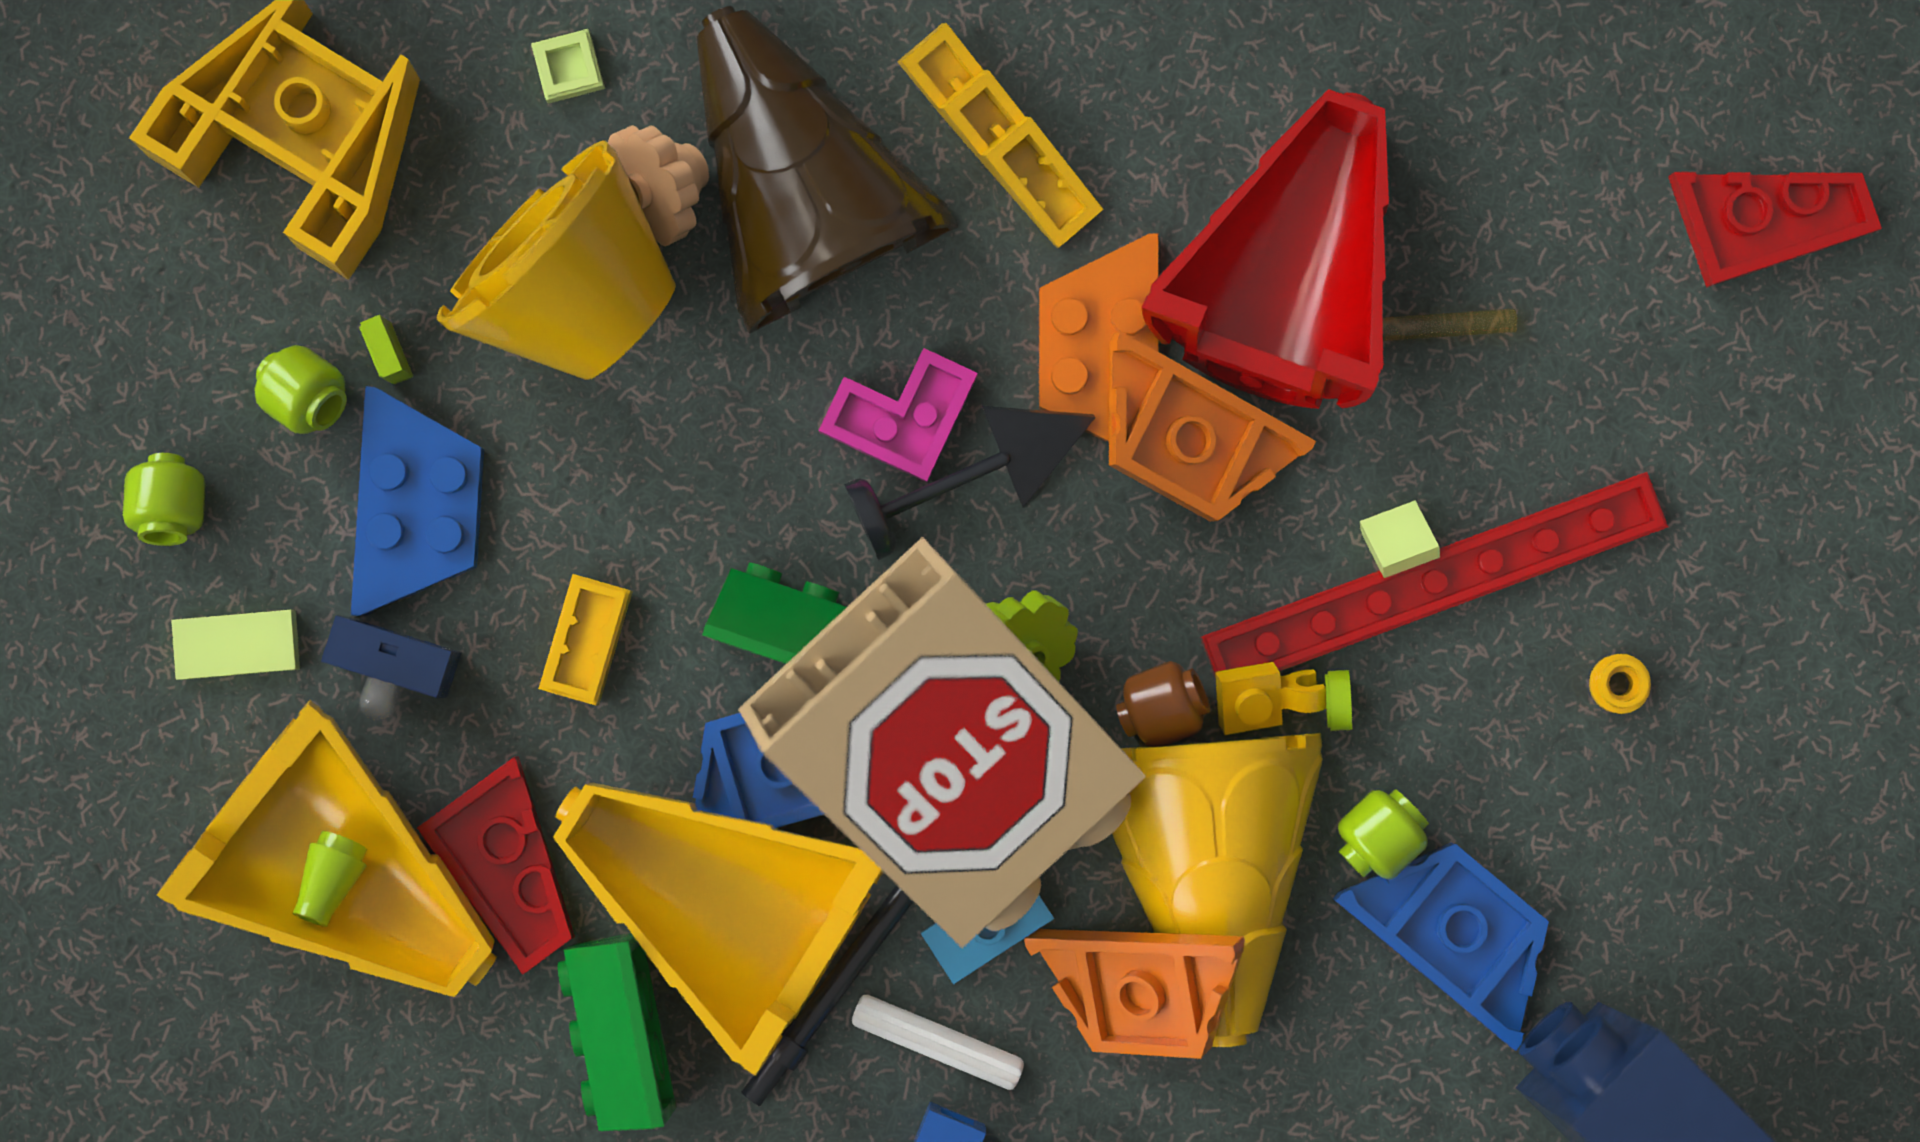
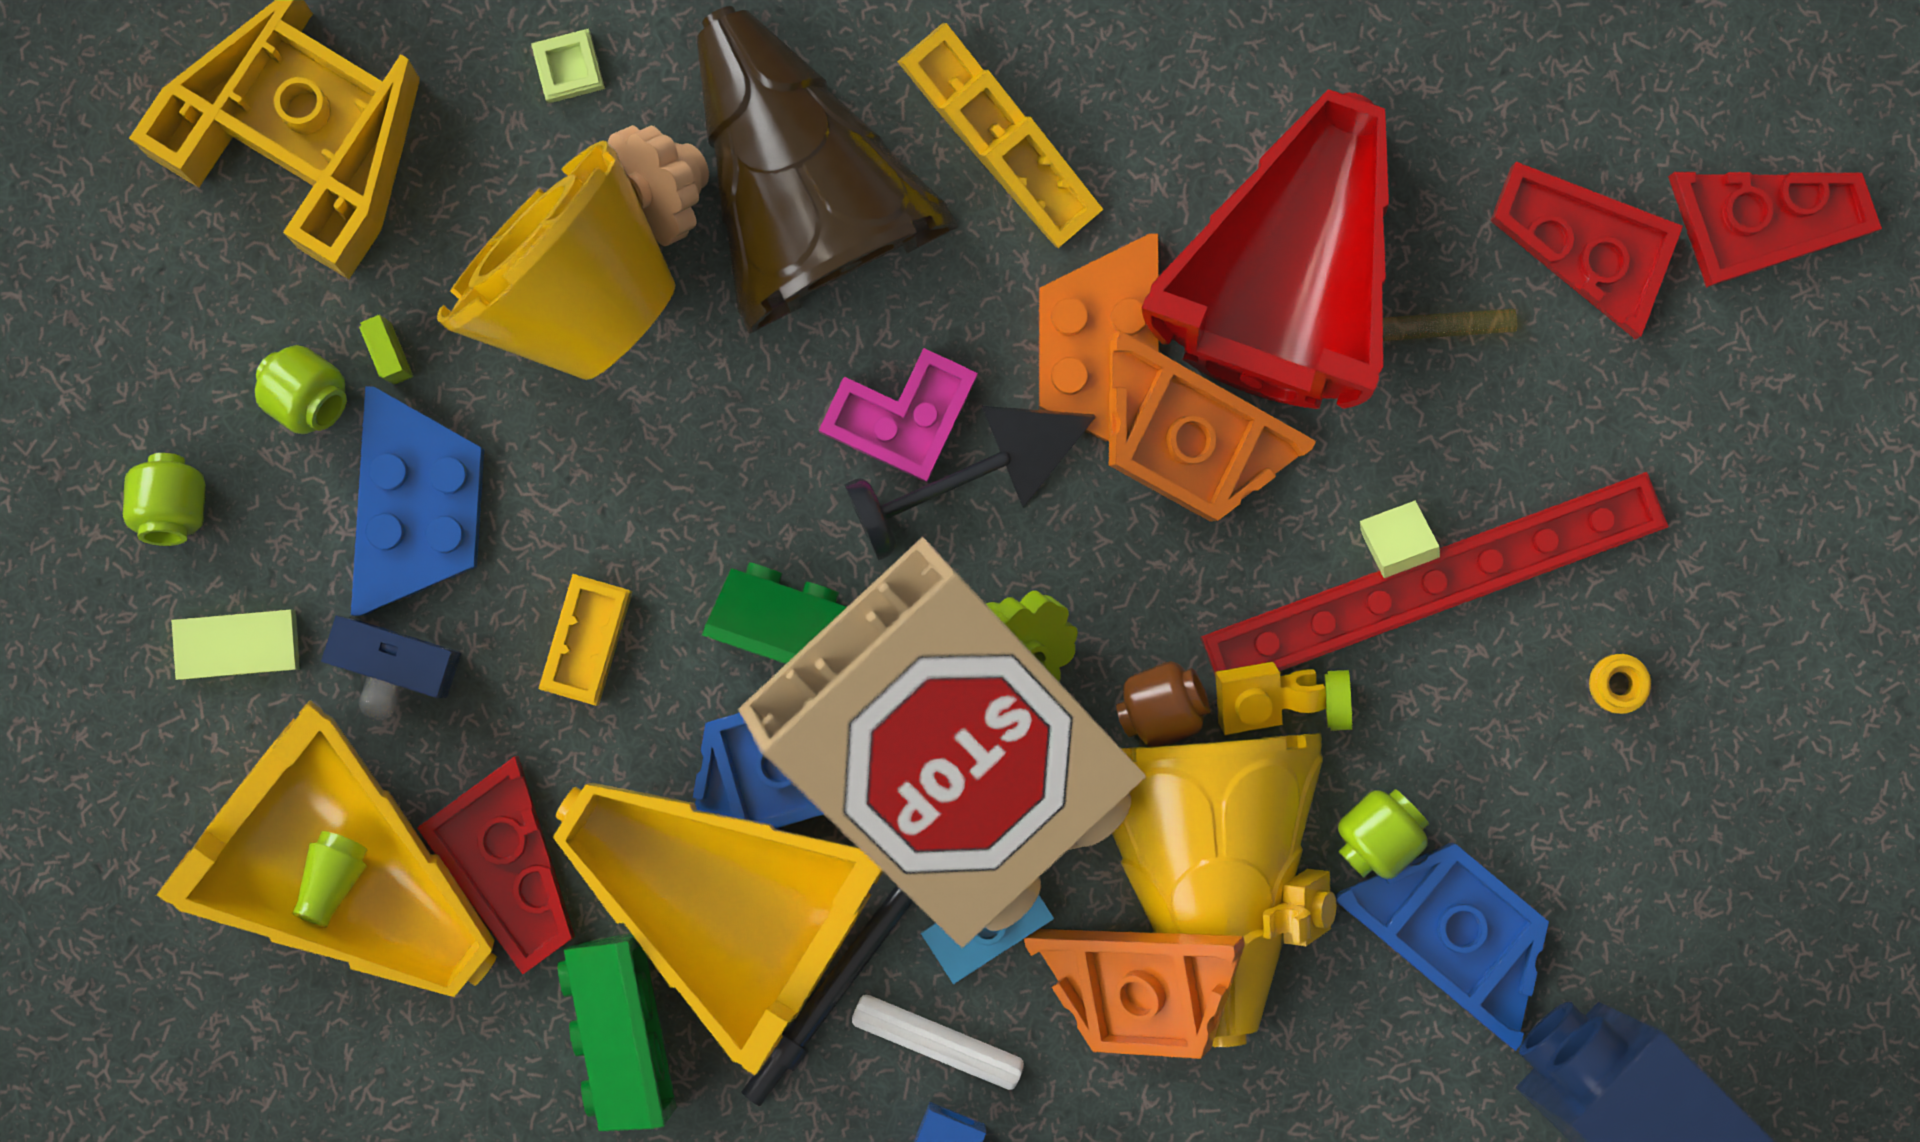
none -> yellow plate [1263,869,1337,946]
none -> red wing [1490,162,1683,339]

